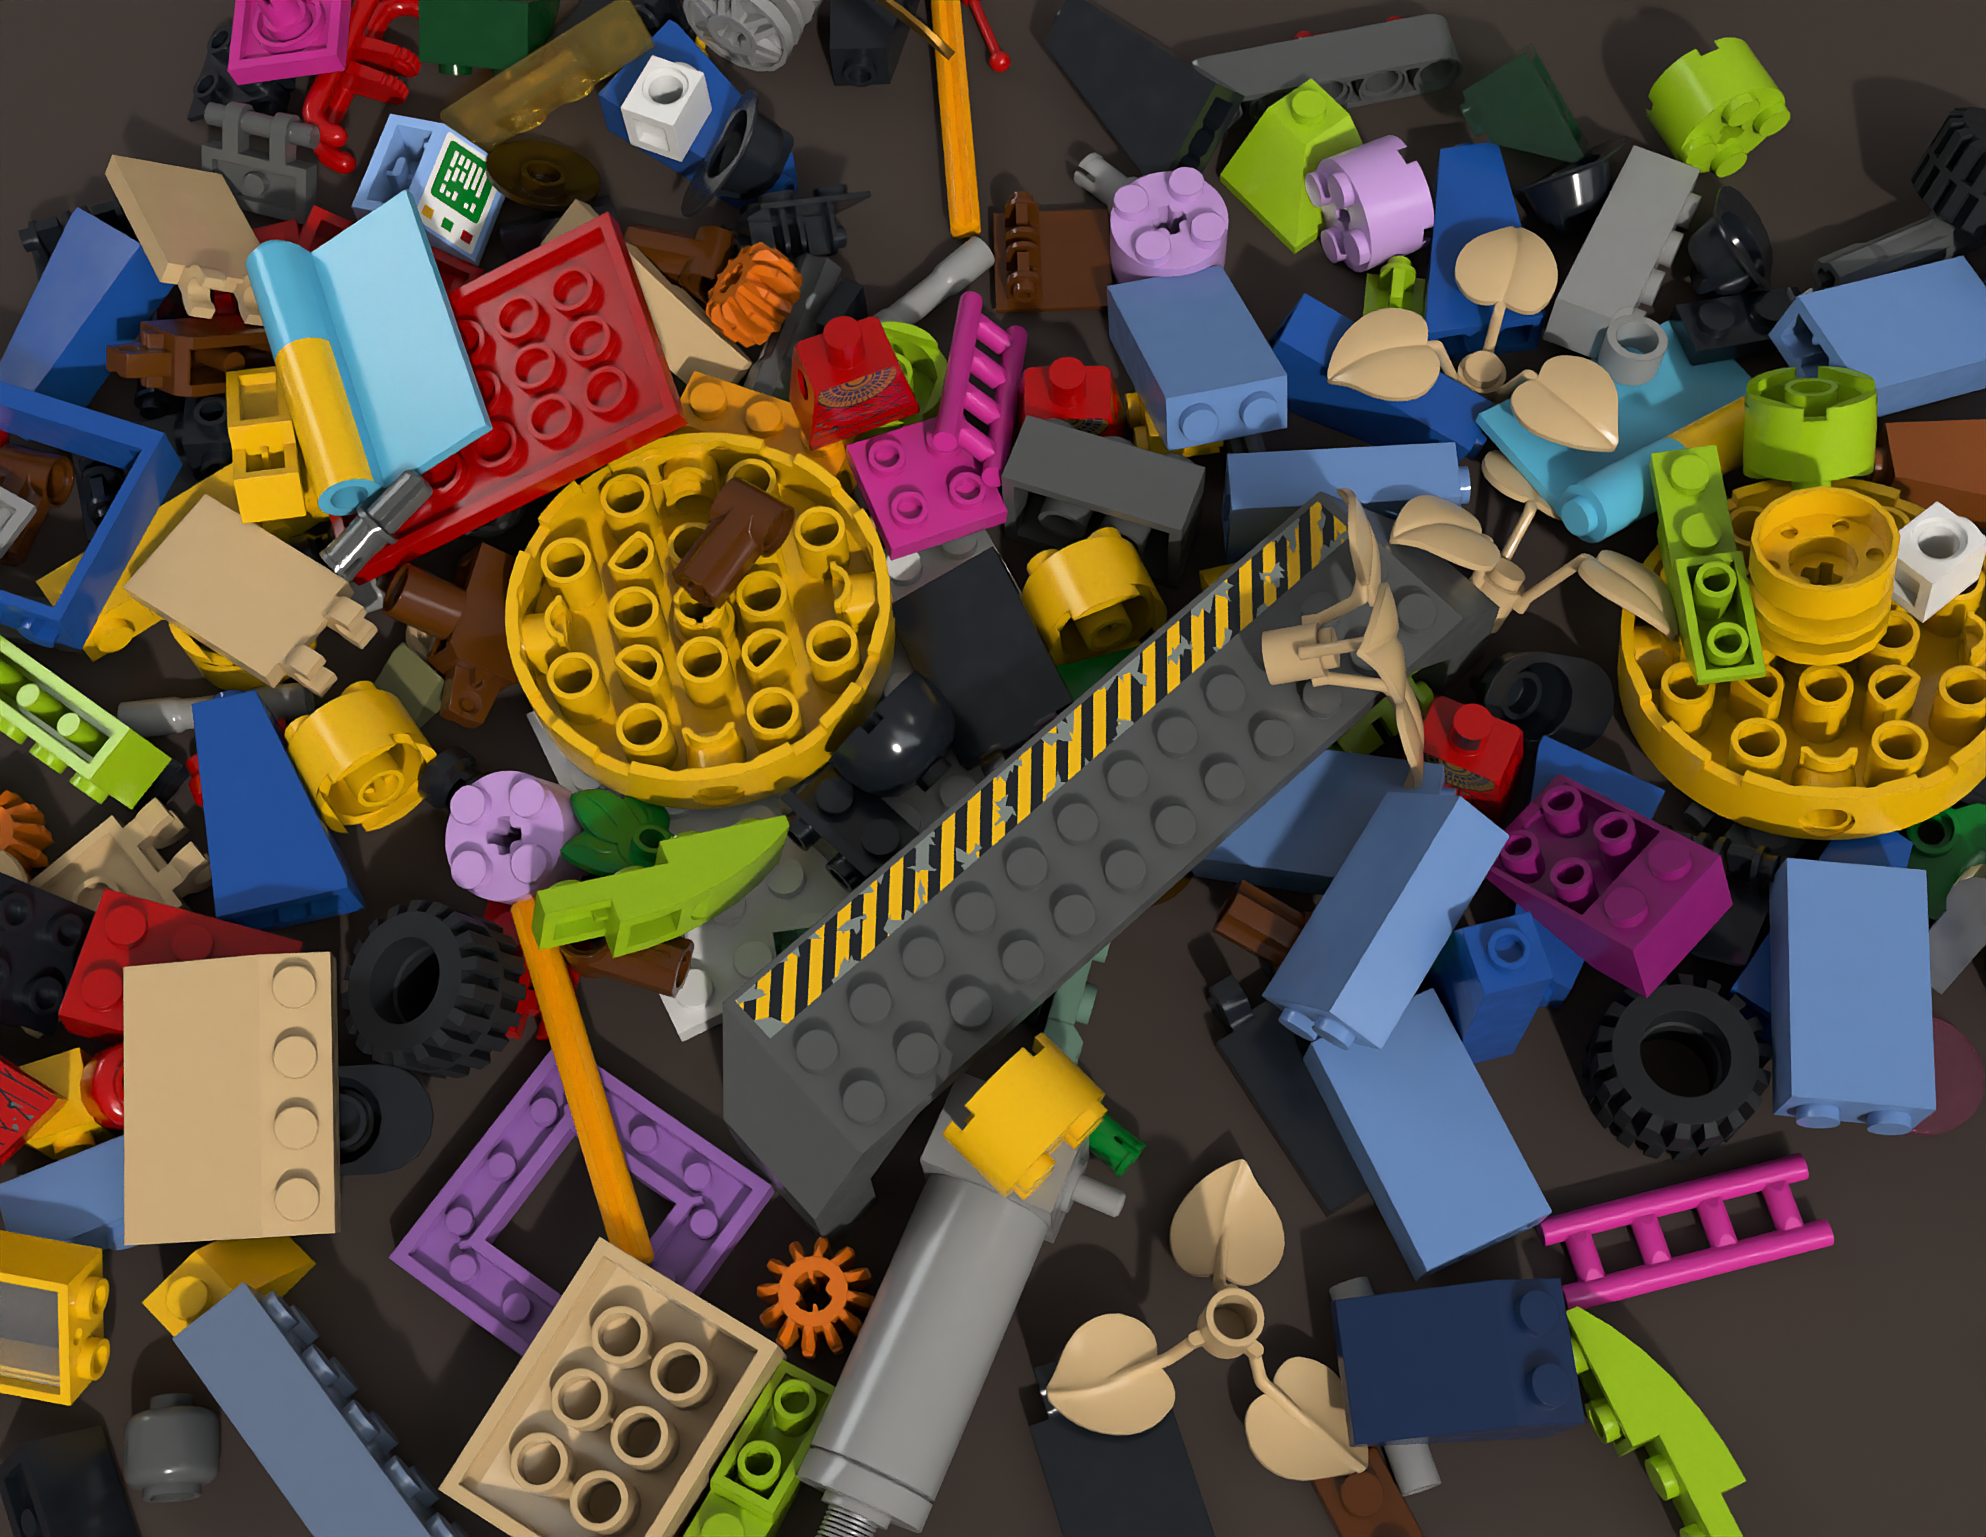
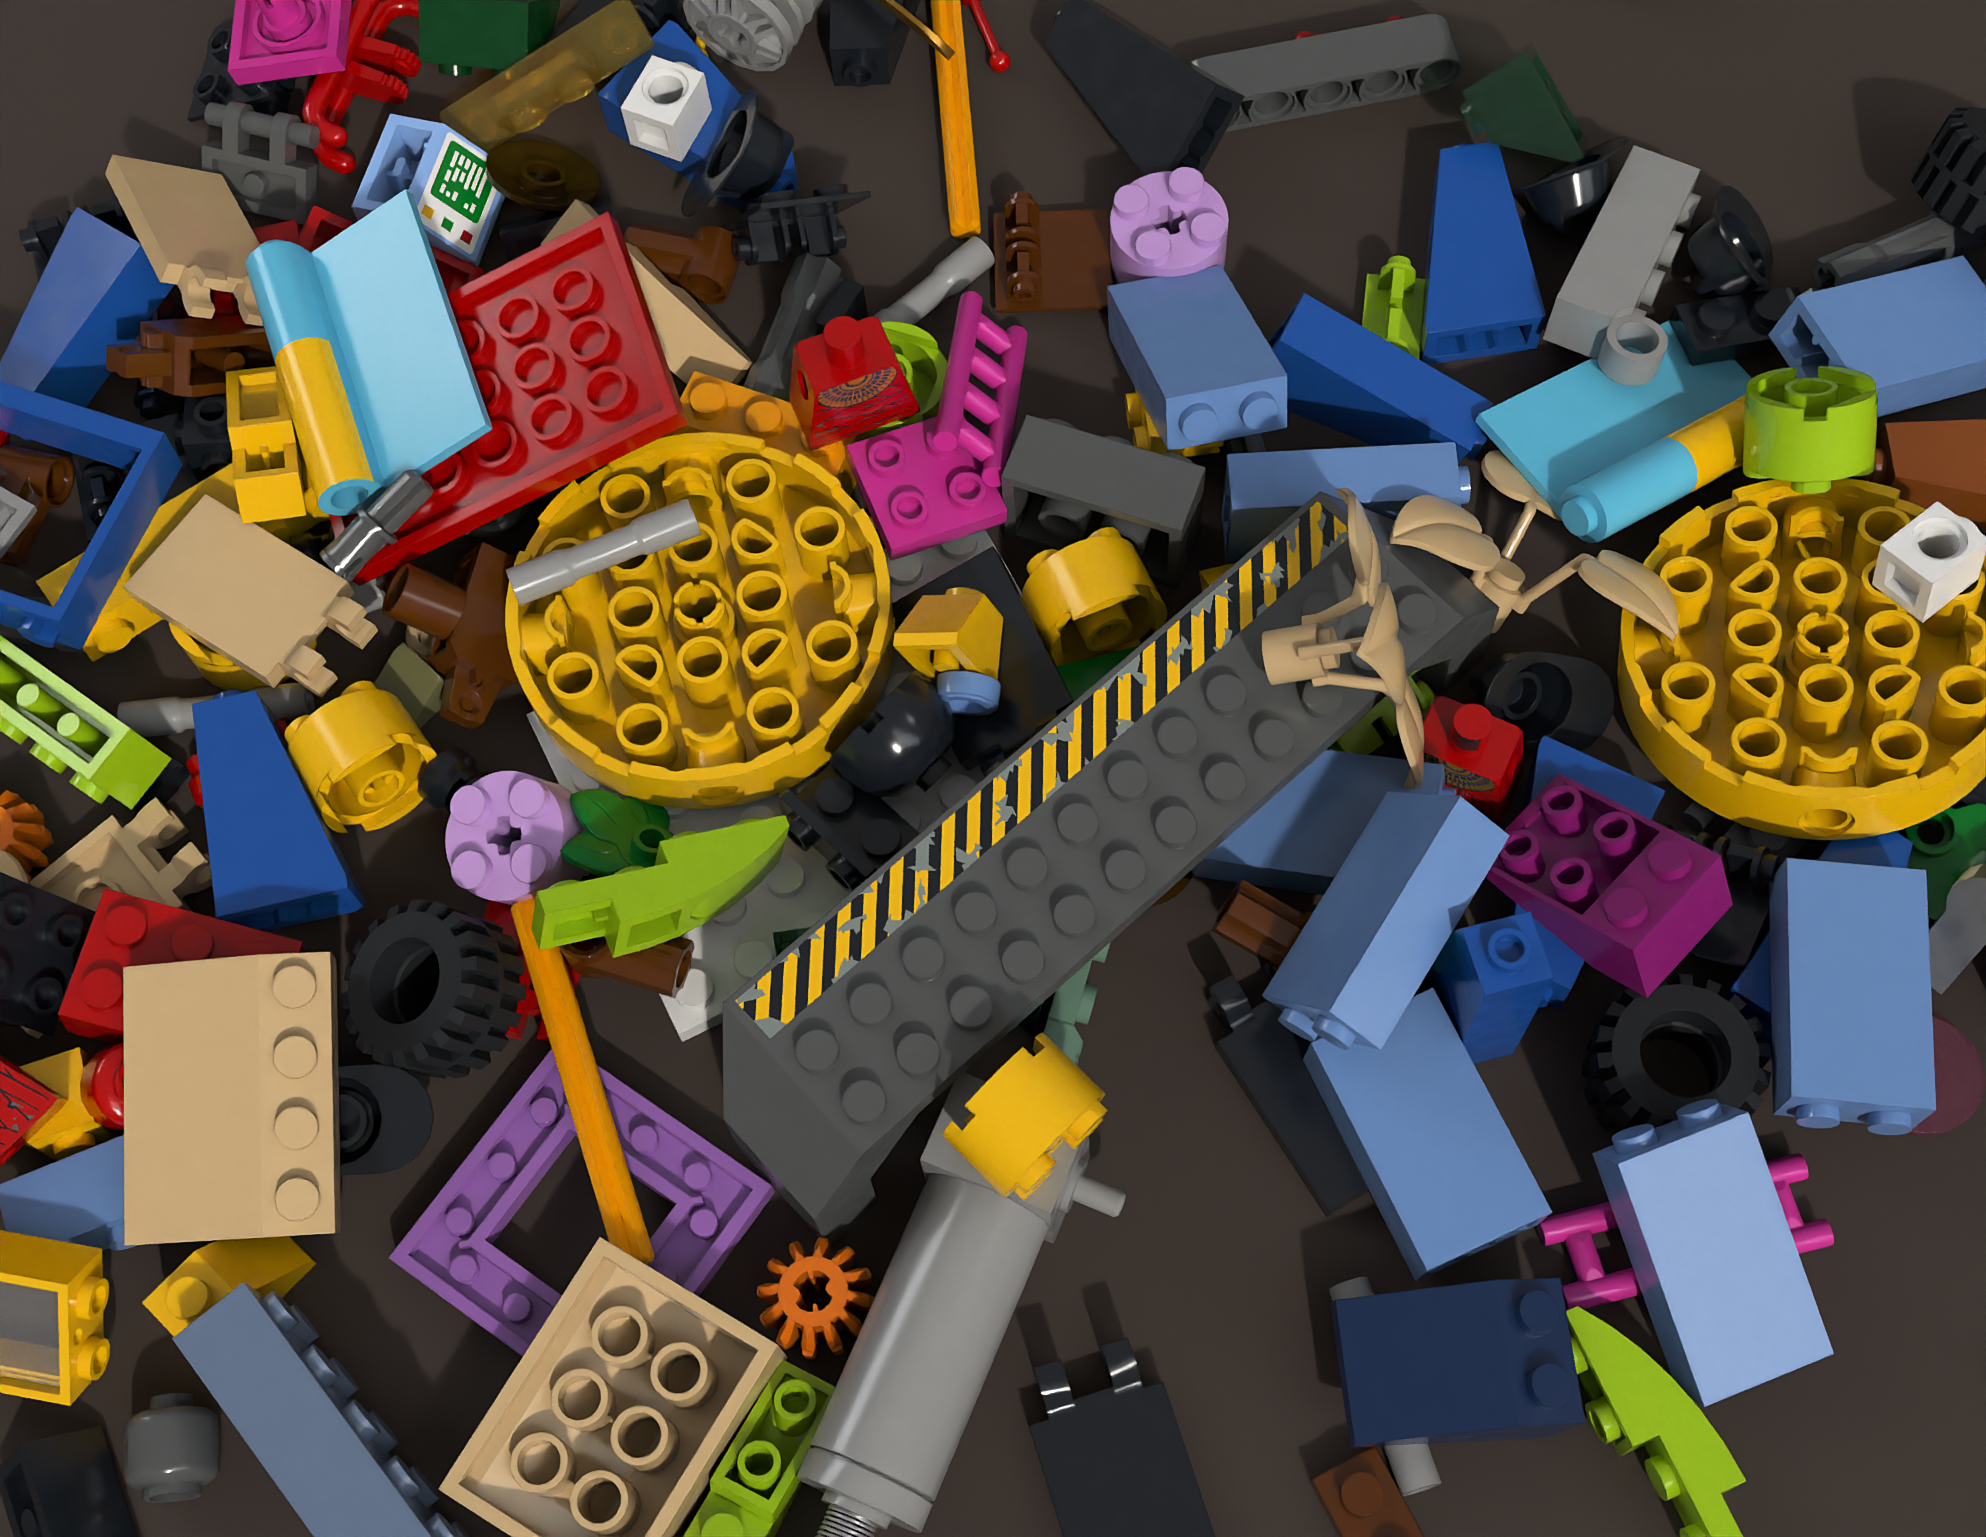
reddish brown piece [672,476,795,609] -> none
orange gear [705,242,803,348] -> none
red torso [1012,357,1125,449] -> none
tan plant [1046,1159,1369,1481] -> none
light grey pin [1074,152,1139,216] -> none
green pin [1089,1100,1147,1178] -> none
lime slope [1220,78,1363,254] -> none
lavender brick [1305,135,1434,272] -> none
tan plant [1327,226,1619,452] -> none
lime brick [1646,37,1790,177] -> none
lime slope [1648,445,1766,685] -> none
yellow wheel [1749,486,1901,666] -> none
none -> light grey piece [506,498,701,606]
none -> yellow slope [893,587,1003,685]
none -> medium blue tile [936,671,1001,716]
none -> medium blue brick [1592,1099,1834,1407]

